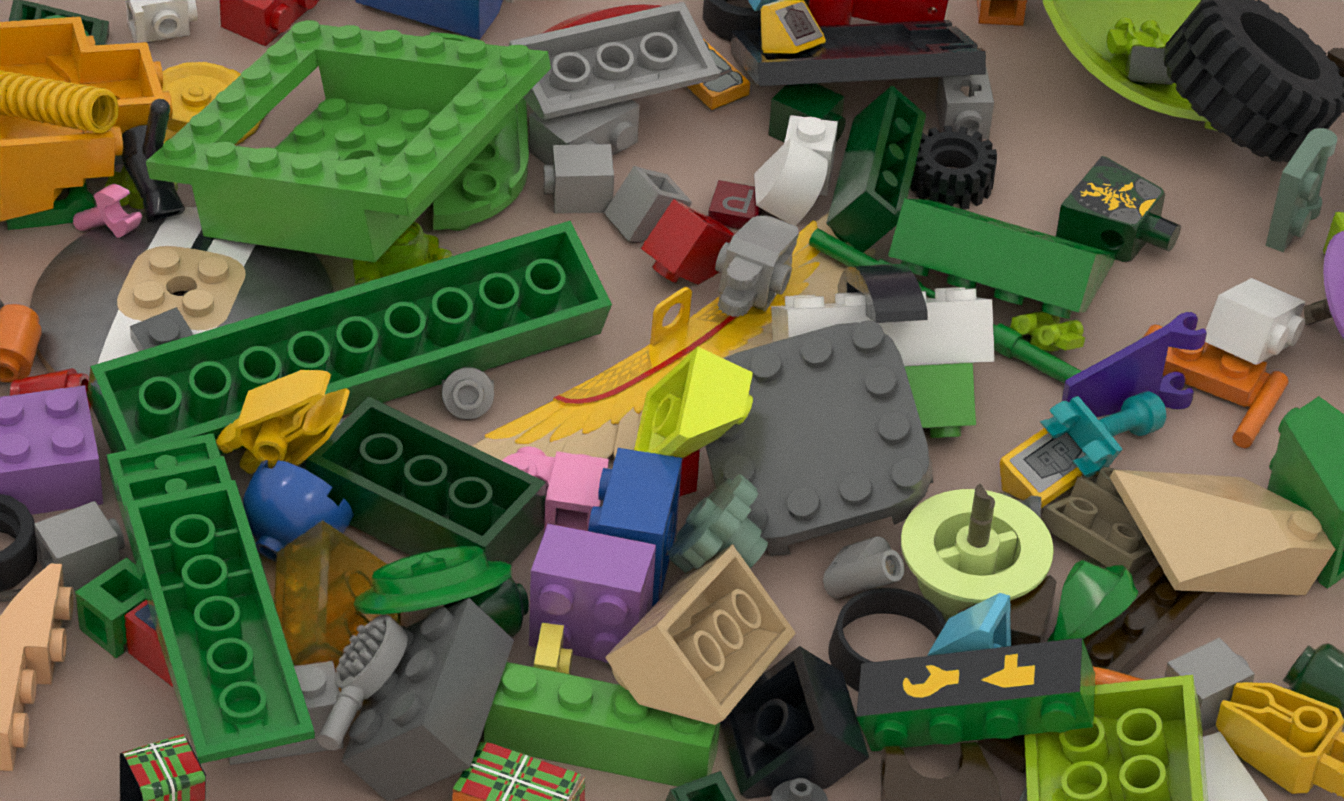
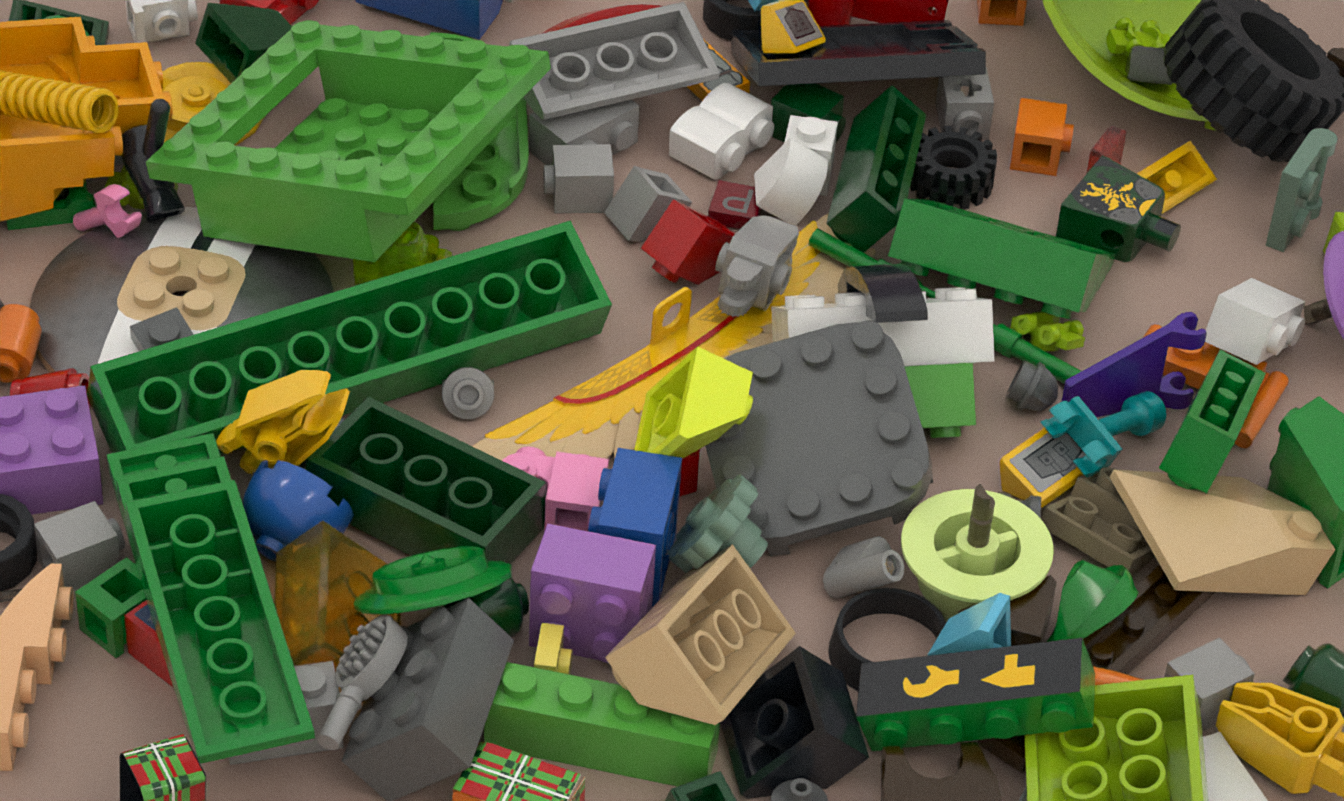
none -> dark green torso [195,3,292,83]
none -> white brick [669,83,774,180]
none -> dark grey plate [1006,360,1058,412]
none -> orange brick [1010,98,1074,176]
none -> clear red tile [1086,125,1127,174]
none -> yellow slope [1137,140,1217,214]
none -> green brick [1159,349,1266,494]

